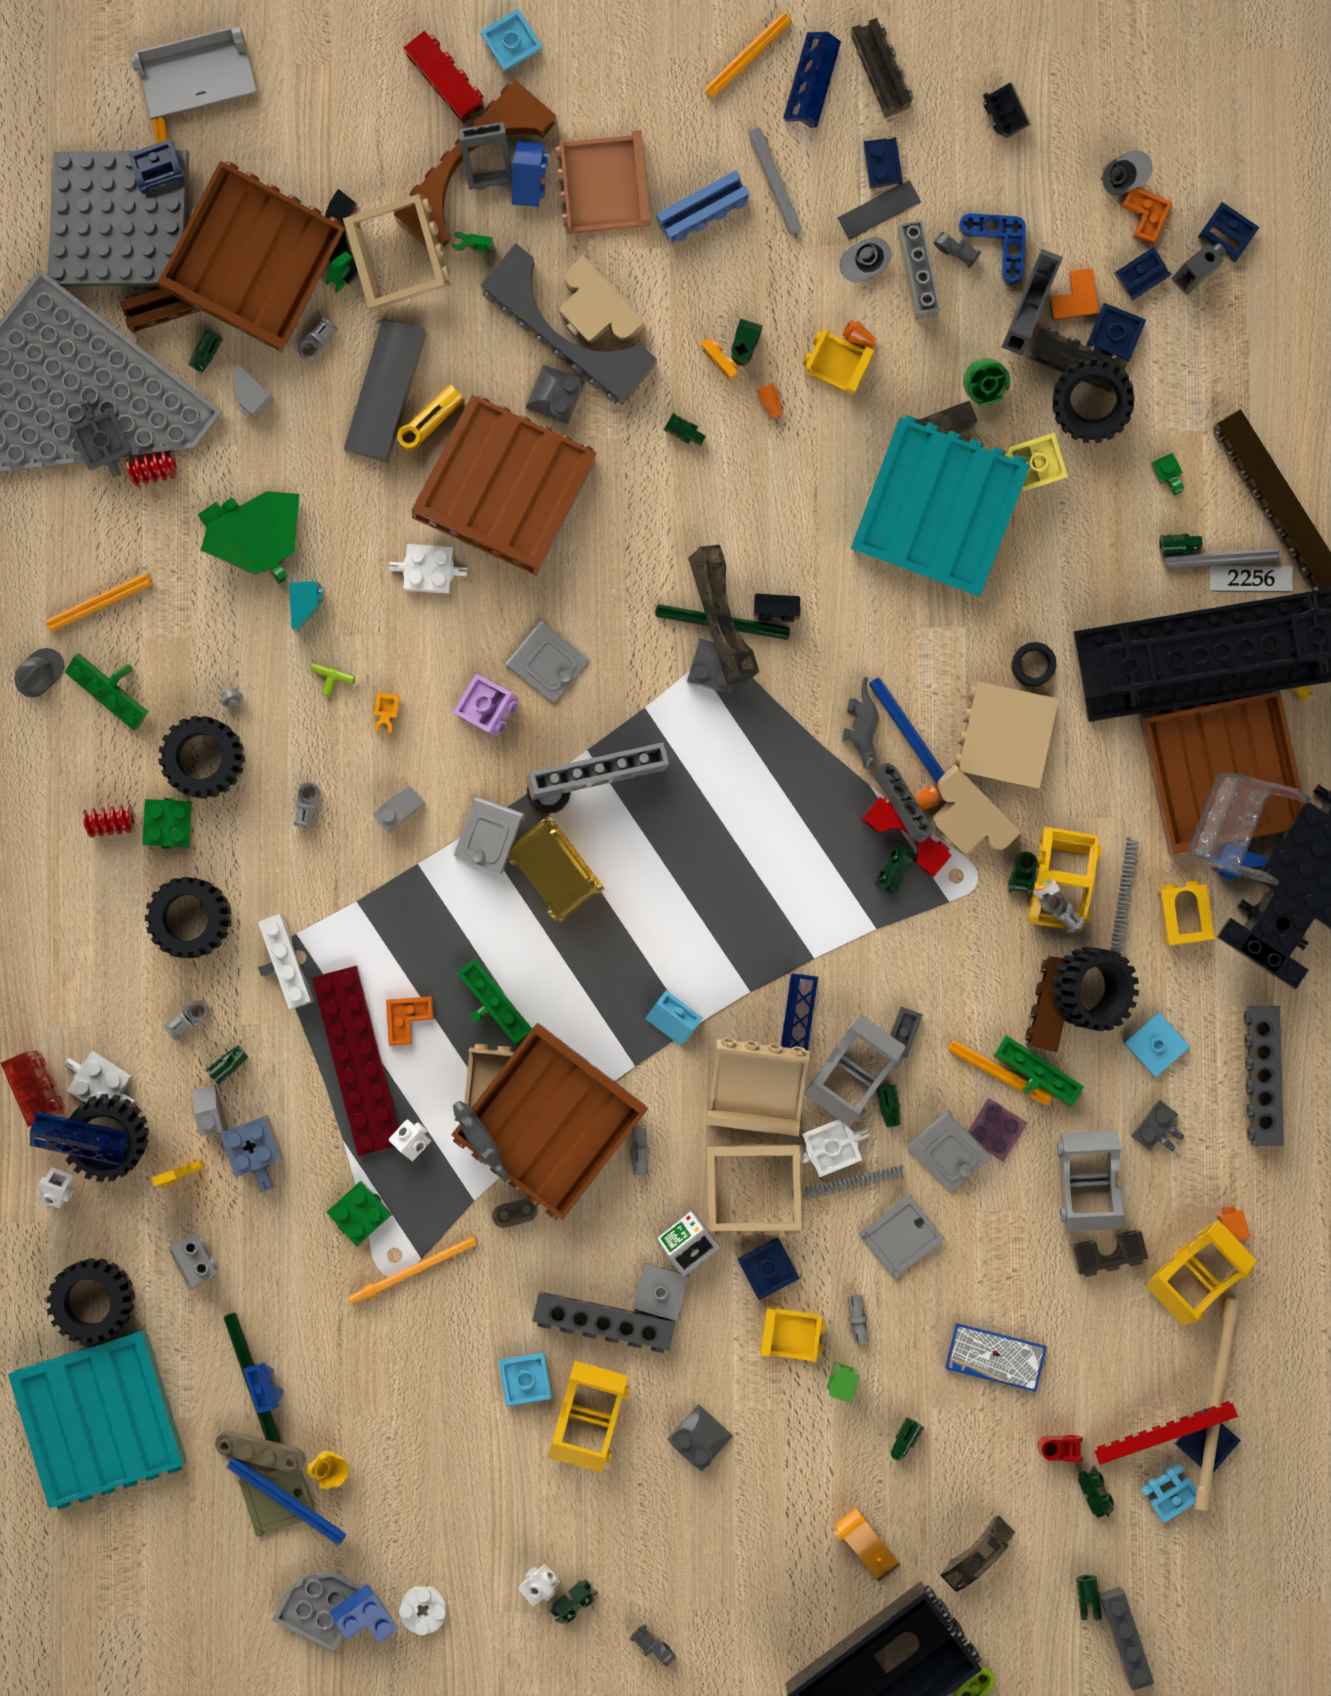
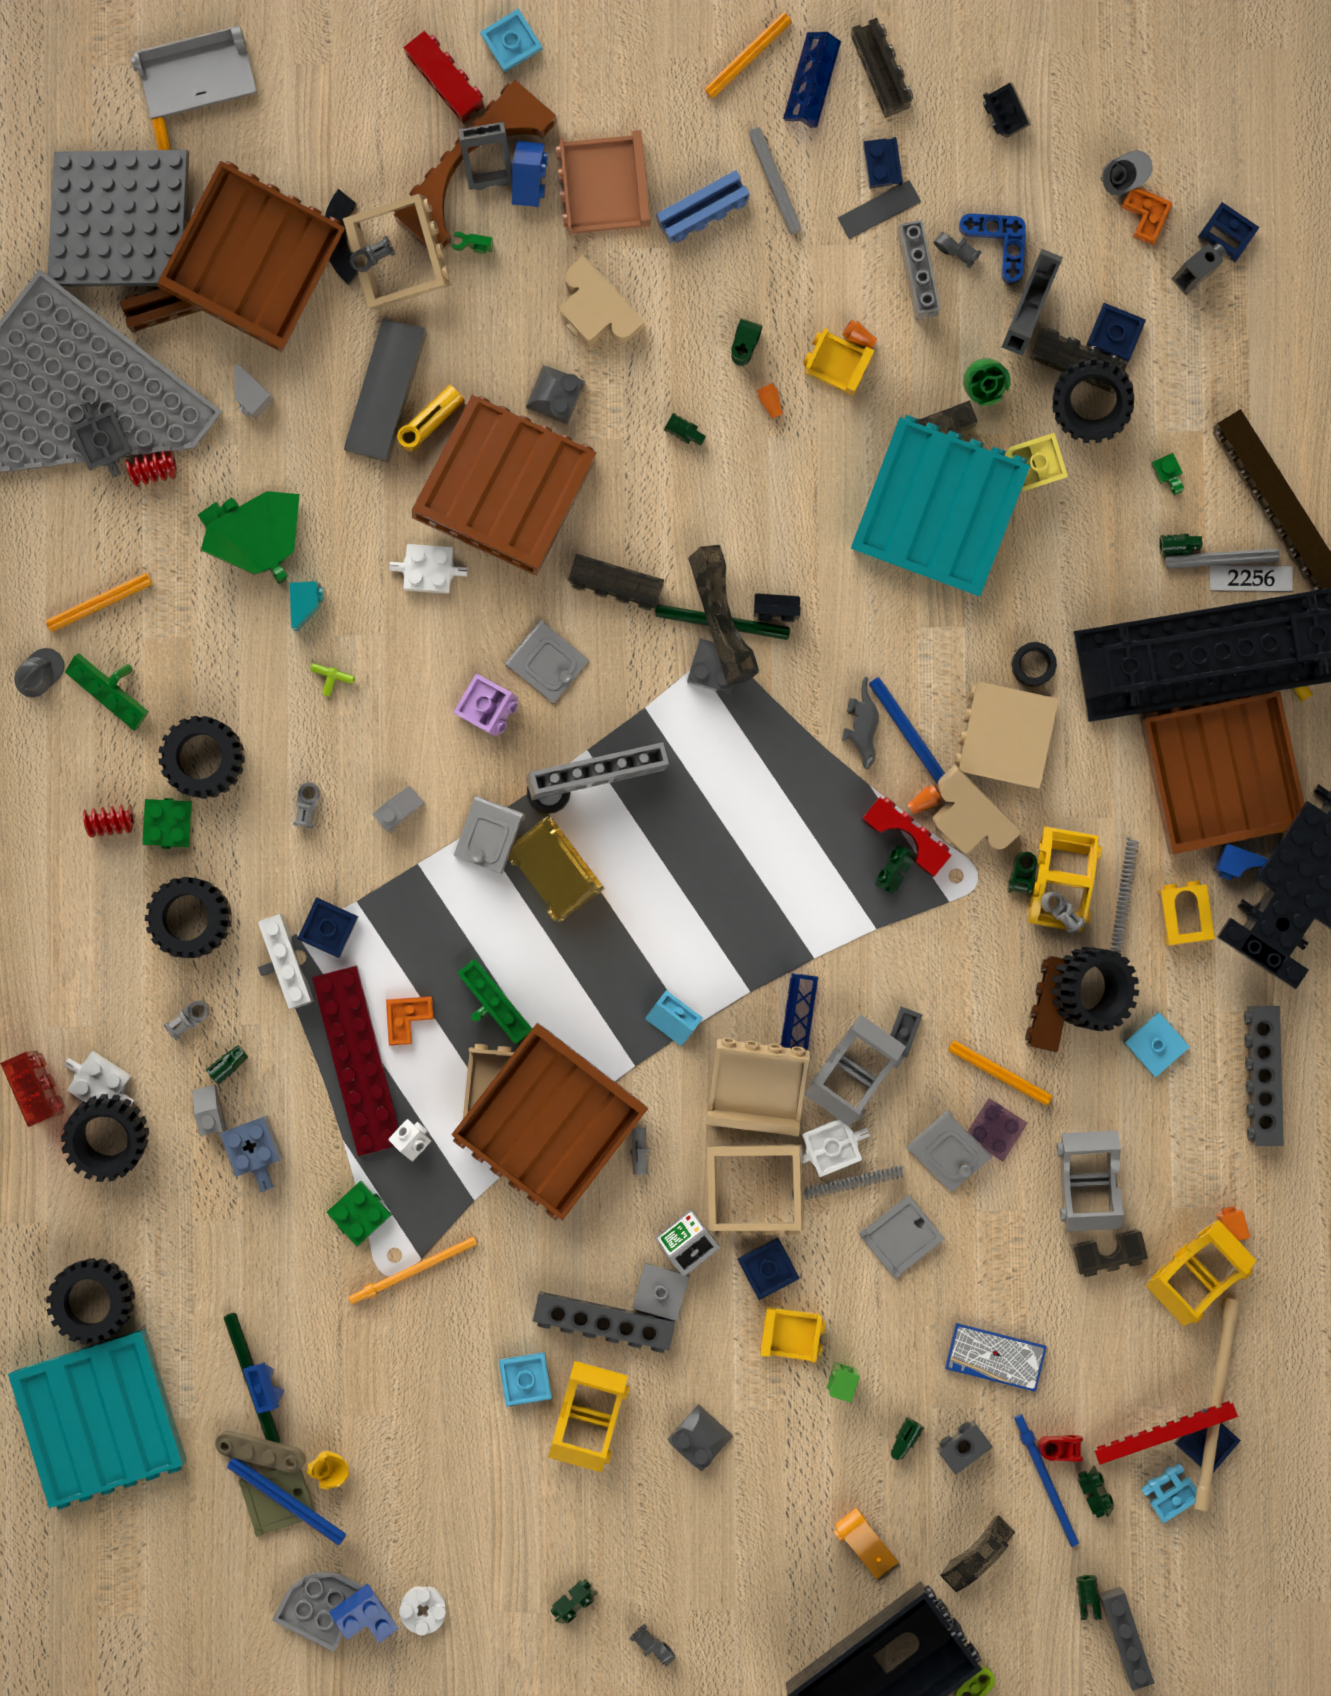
clear blue fence [30,1112,129,1166] -> none
white brick [38,1167,74,1209] -> none
dark blue plate [128,138,185,194] -> none
yellow wing [151,1160,205,1188] -> none
light grey brick [168,1233,218,1290] -> none
dark green hinge [188,329,224,373] -> none
light grey plate [220,688,243,708] -> none
light grey connector [298,316,338,362] -> none
green plate [325,251,352,293] -> none
light orange plate [374,692,400,734] -> none
dark grey animal [453,1101,509,1181] -> none
dark grey arch [481,243,657,405] -> none
clear smoke plate [492,1198,538,1228] -> none
white brick [518,1564,560,1606] -> none
light orange plate [701,337,738,382] -> none
dark grey piece [839,237,892,283] -> none
light grey pin [848,1295,869,1344] -> none
dark grey beam [876,763,933,842] -> none
dark green hinge [876,1084,901,1127] -> none
green plate [993,1035,1084,1107] -> none
white tile [1033,879,1060,899] -> none
orange tile [1050,268,1099,321] -> none
dark blue plate [1114,247,1172,301] -> none
dark grey hinge [1131,1100,1184,1152] -> none
clear windscreen [1189,772,1311,885] -> none
none -> dark blue plate [297,897,359,958]
none -> dark grey connector [350,236,395,272]
none -> clear smoke brick [568,554,664,611]
none -> dark grey brick [937,1420,993,1475]
none -> blue bar [1014,1414,1079,1547]

